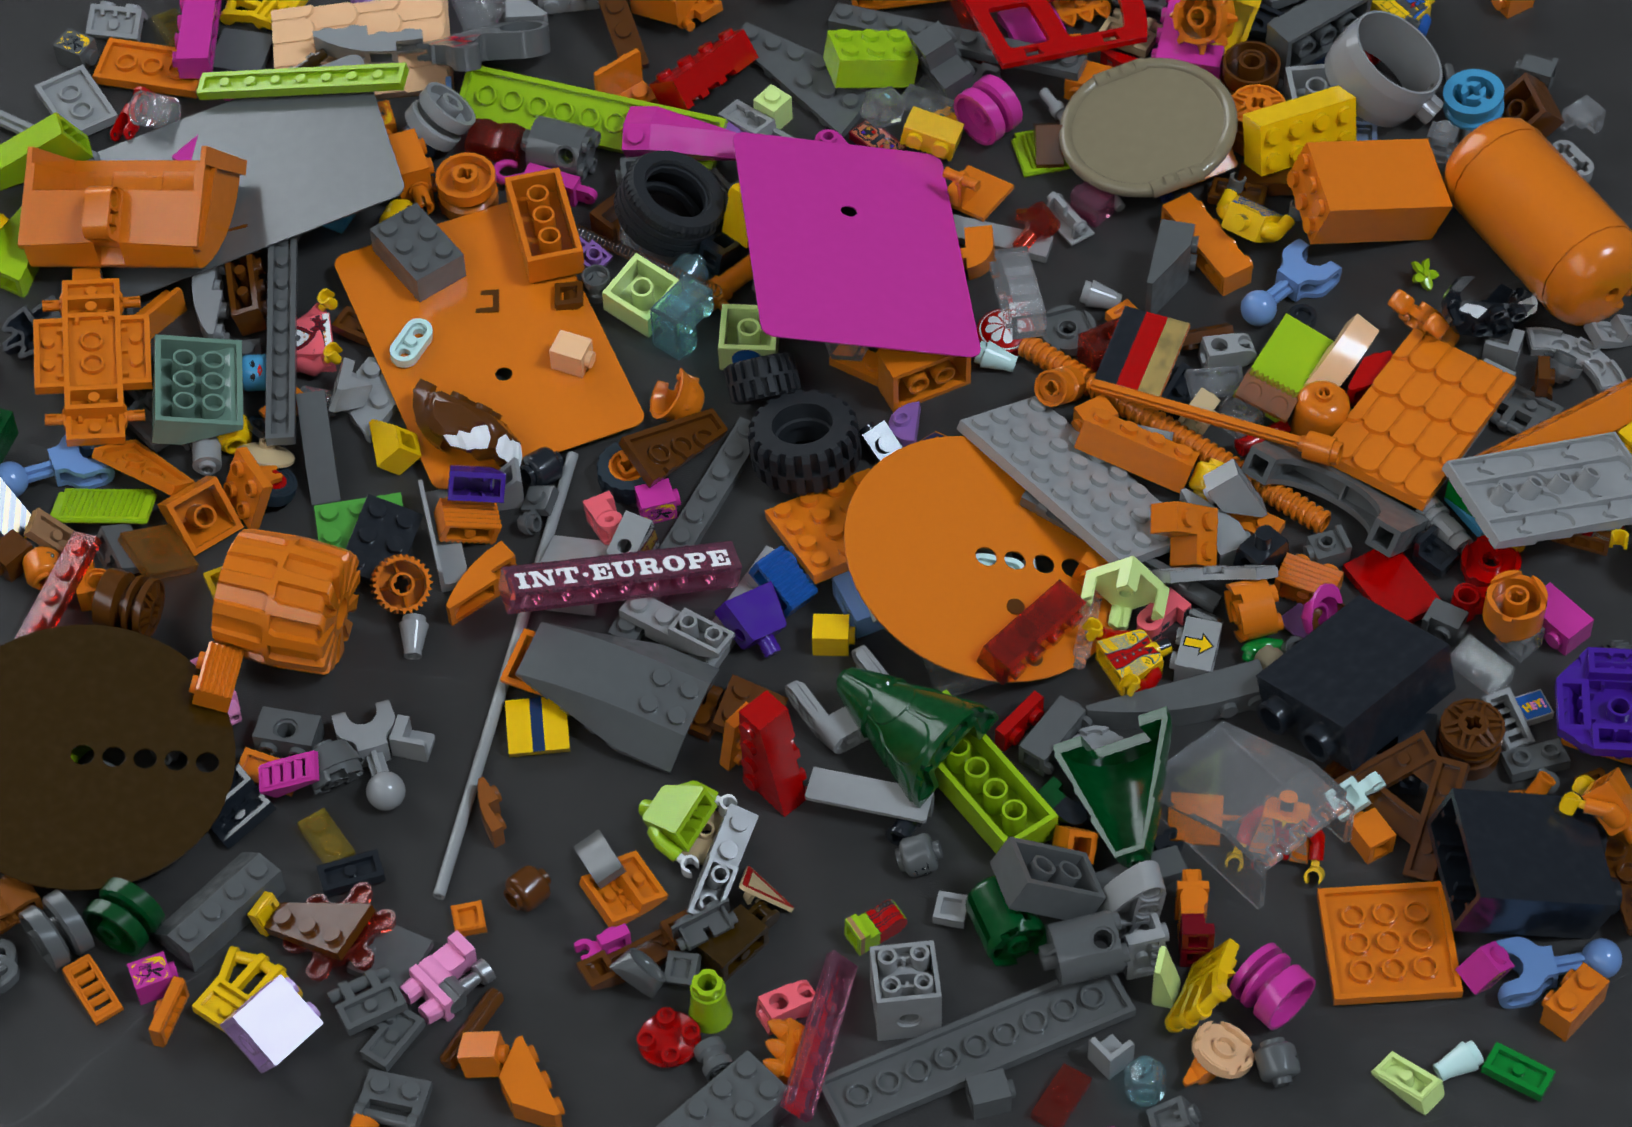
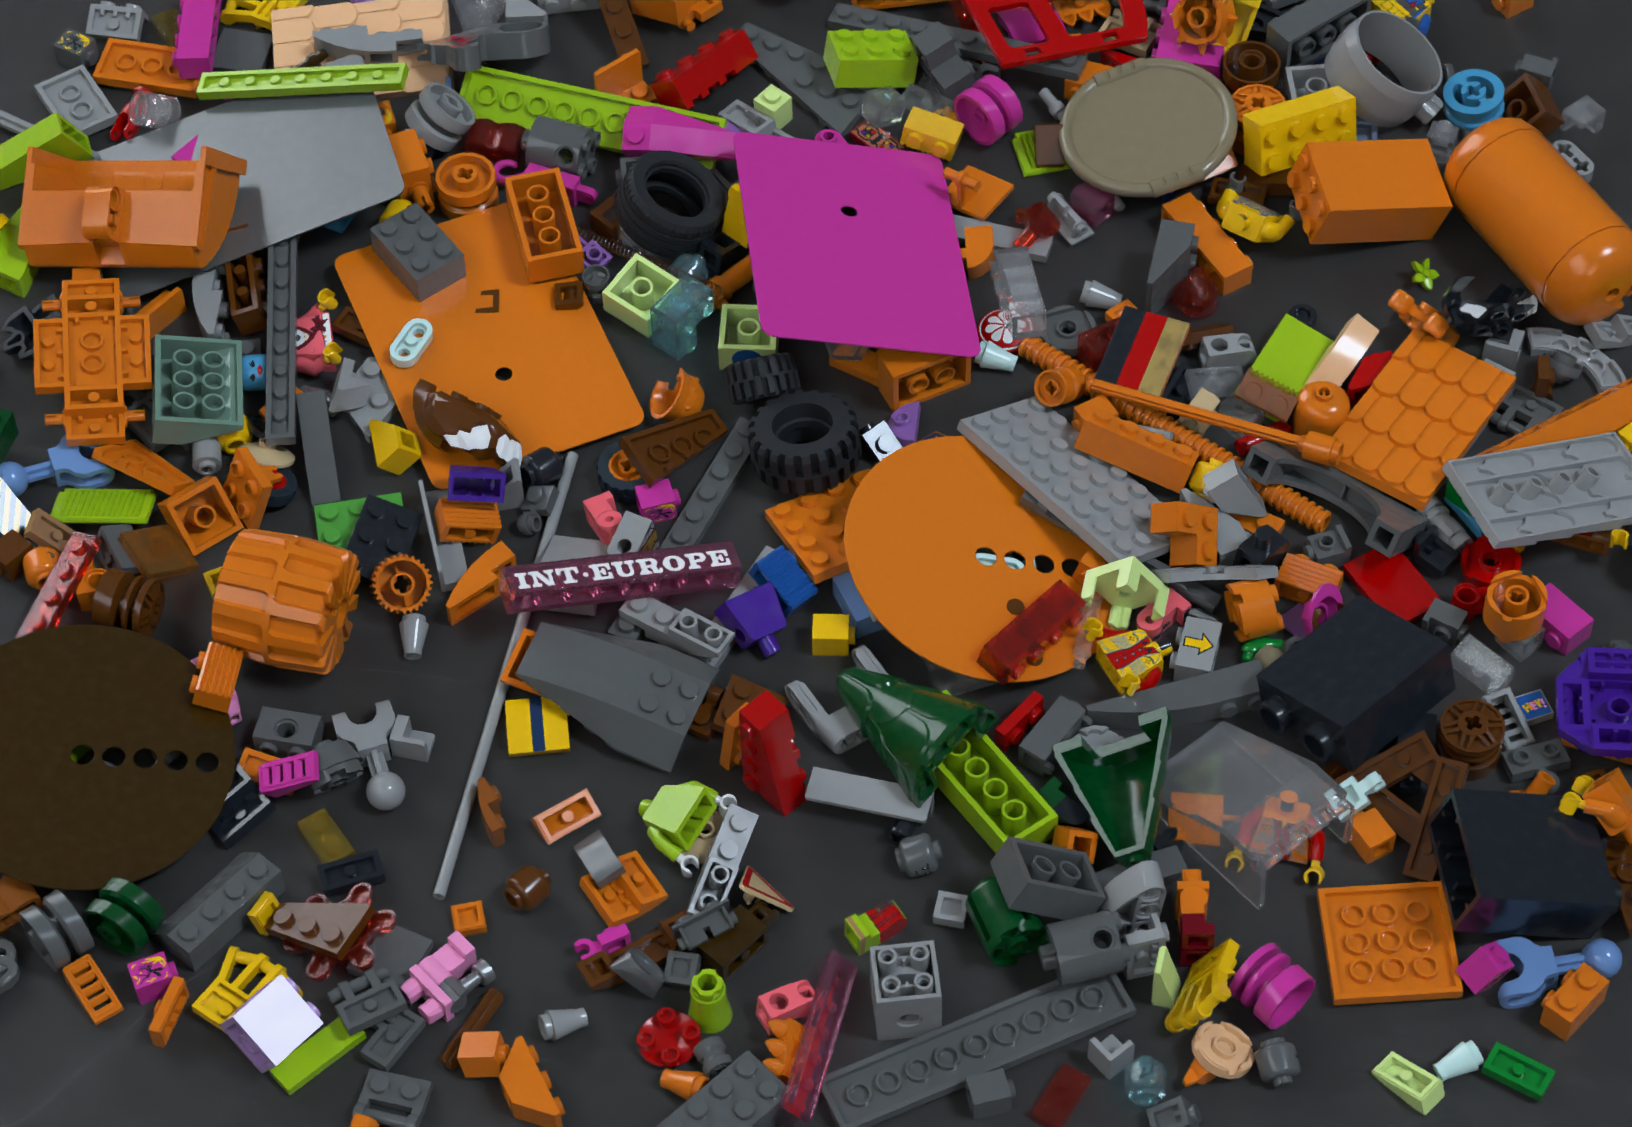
light nougat brick [549,329,596,378] -> none
medium blue piece [1240,239,1342,326] -> none
none -> lime tile [269,1017,366,1096]
none -> orange slope [530,788,602,845]
none -> light grey cone [538,1007,588,1042]
none -> orange cone [660,1069,710,1100]
none -> clear red helmet [1172,267,1219,318]

